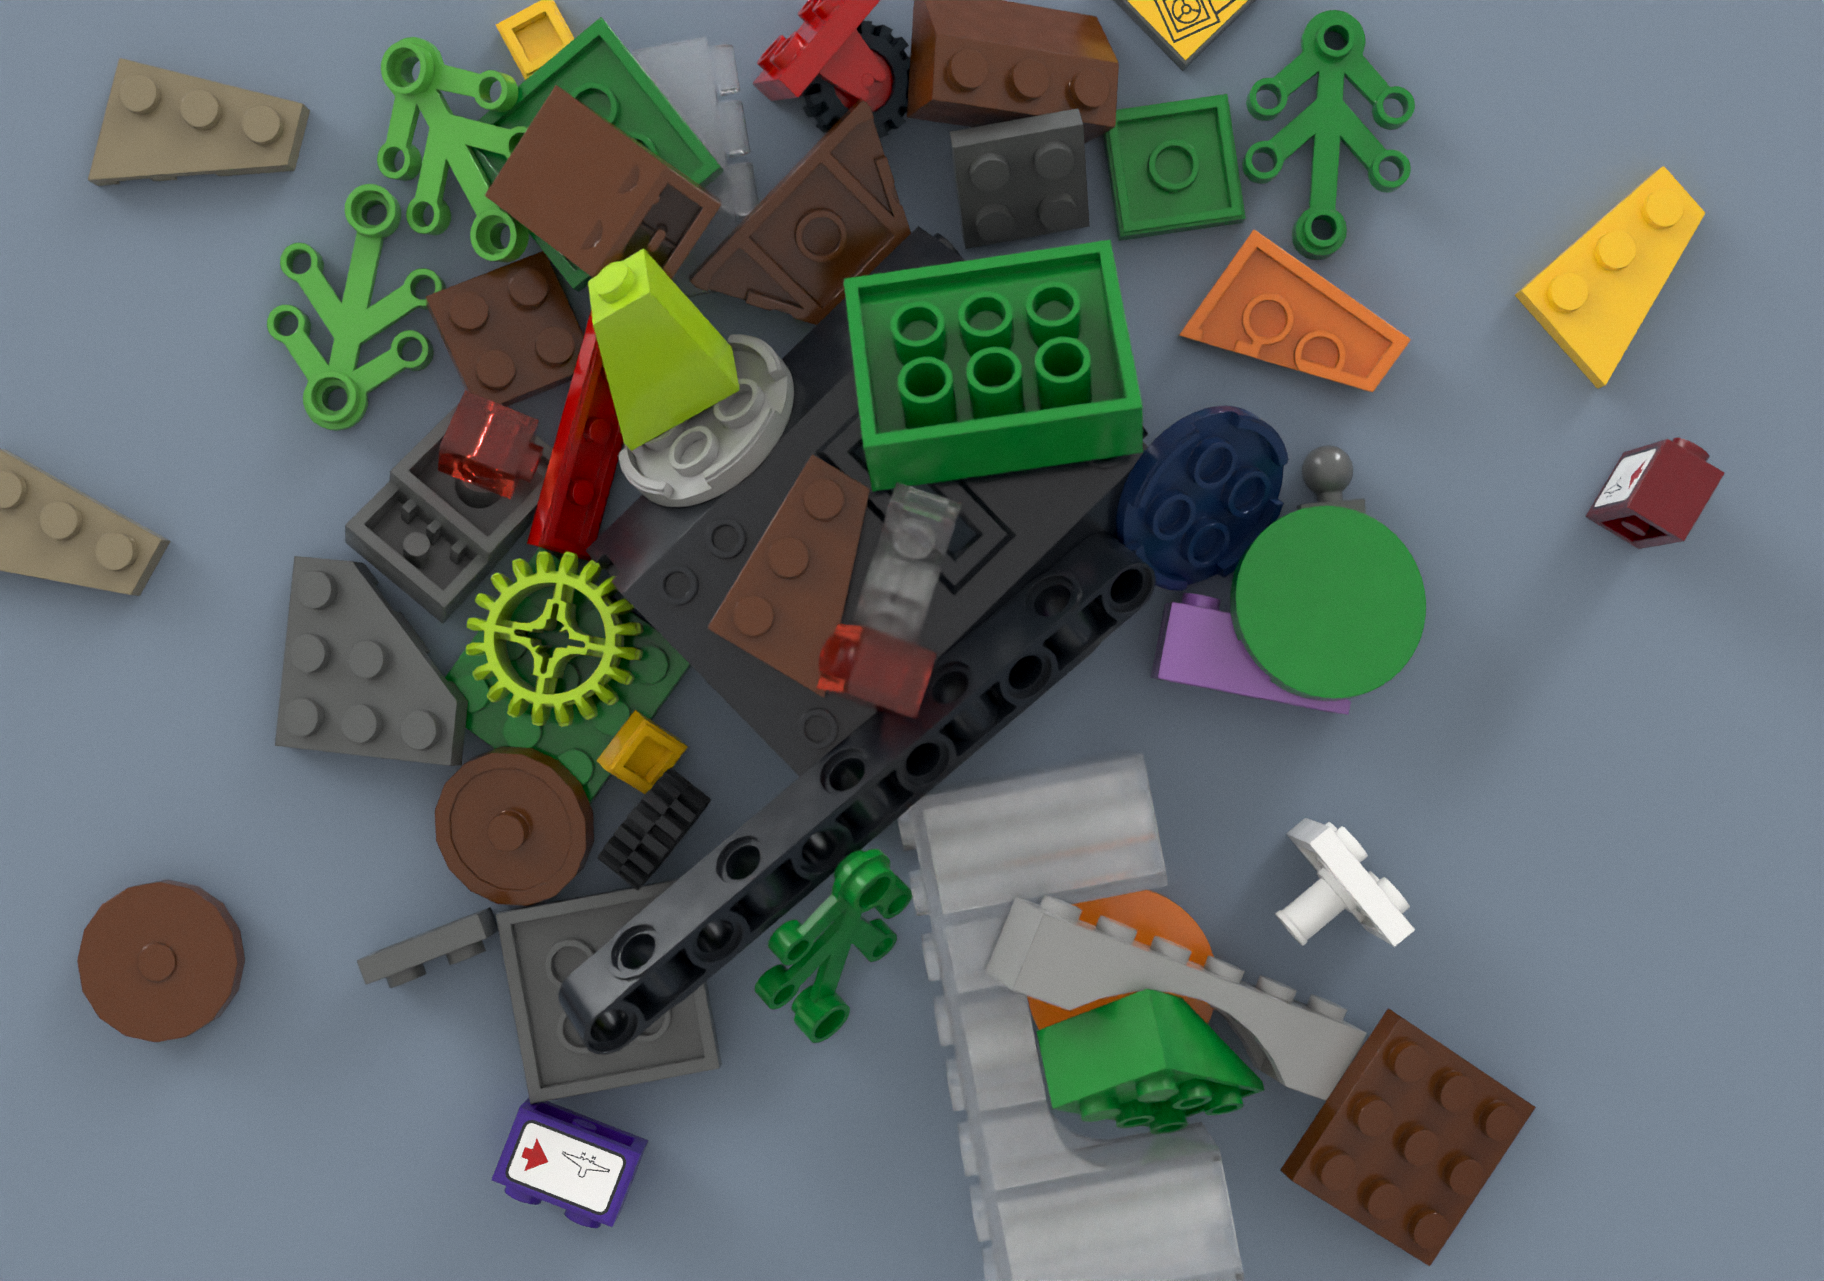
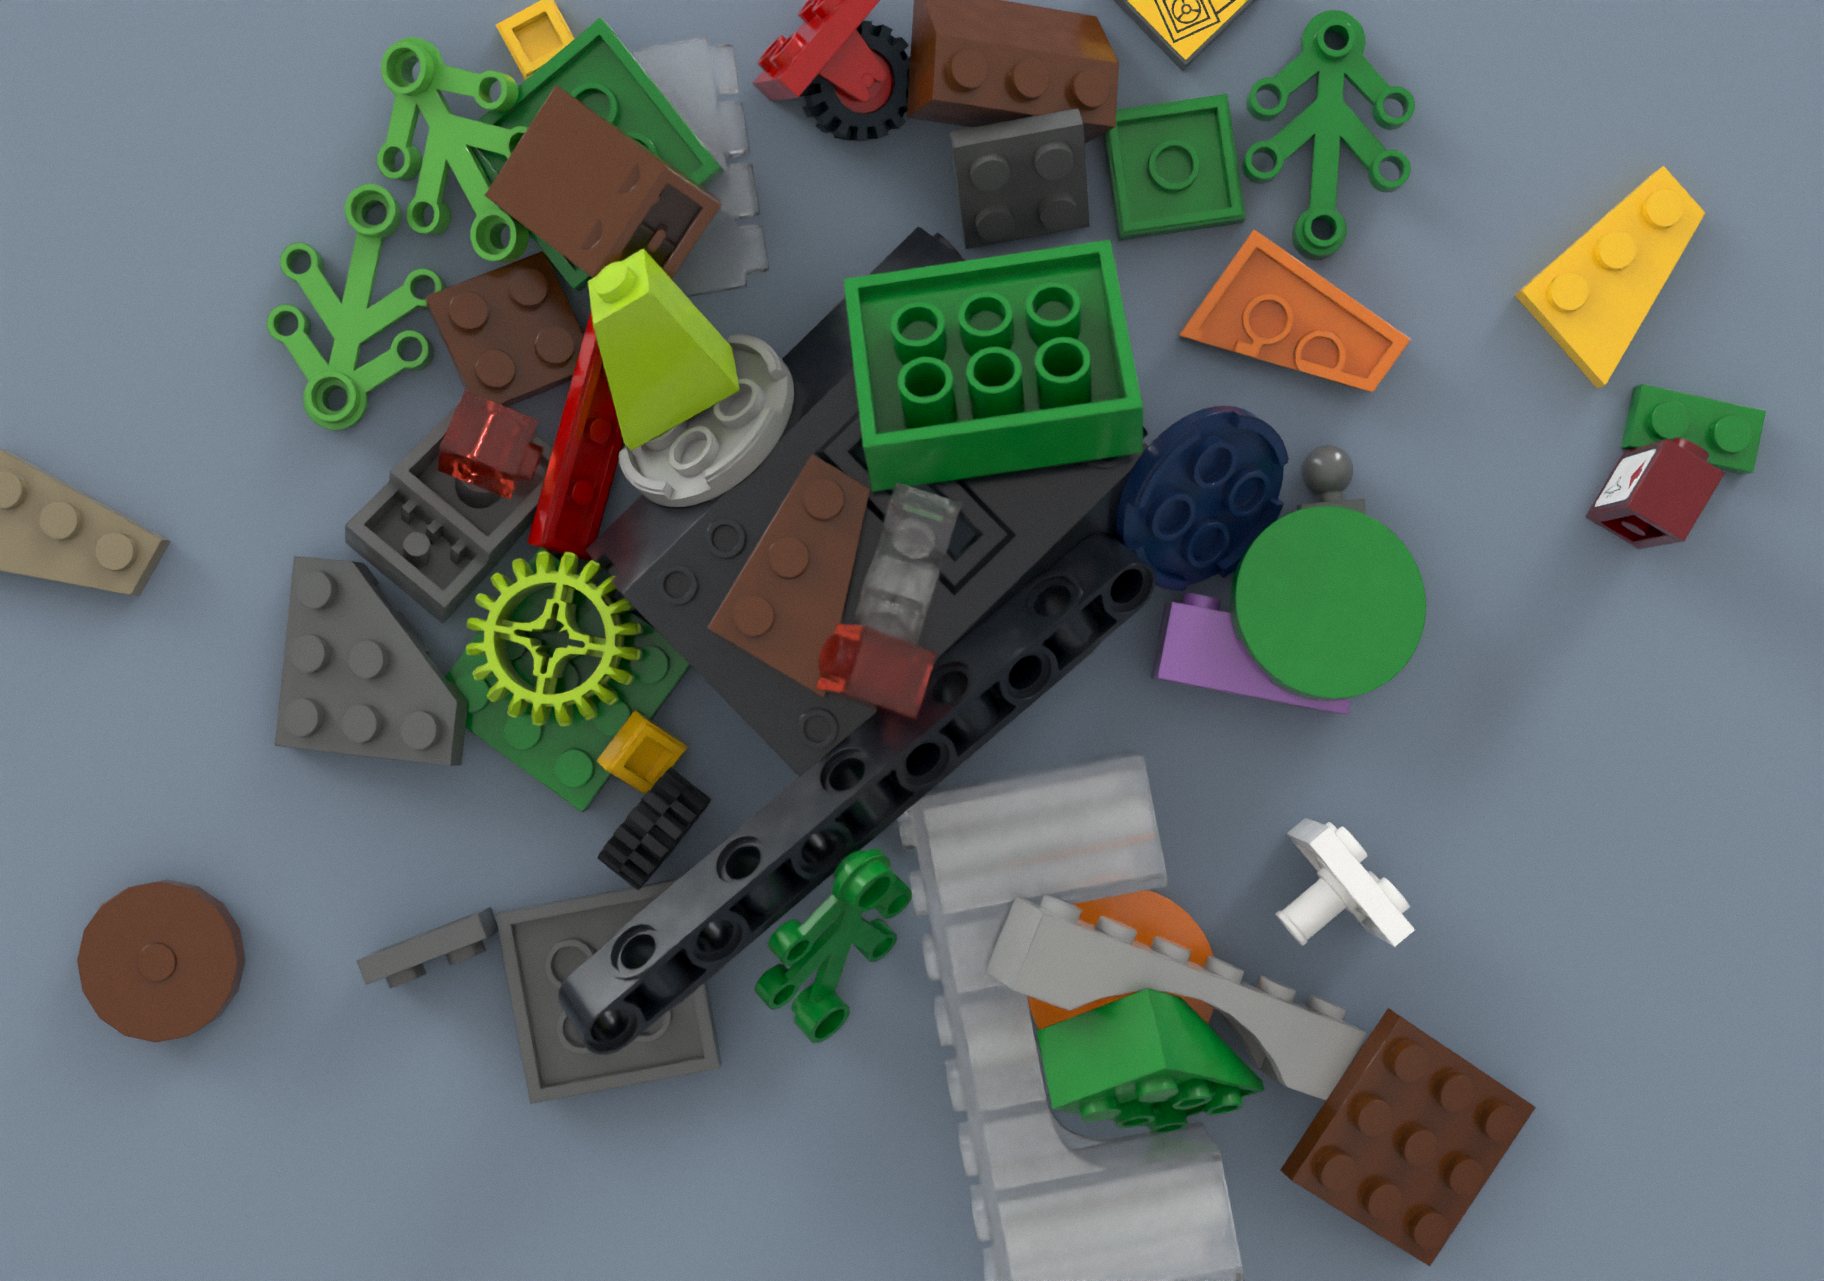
dark tan wing [88,58,310,186] -> none
reddish brown wheel [435,746,594,906] -> none
brick [491,1097,648,1228] -> none
reddish brown wing [689,98,911,325] -> none
none -> green plate [1621,384,1766,475]

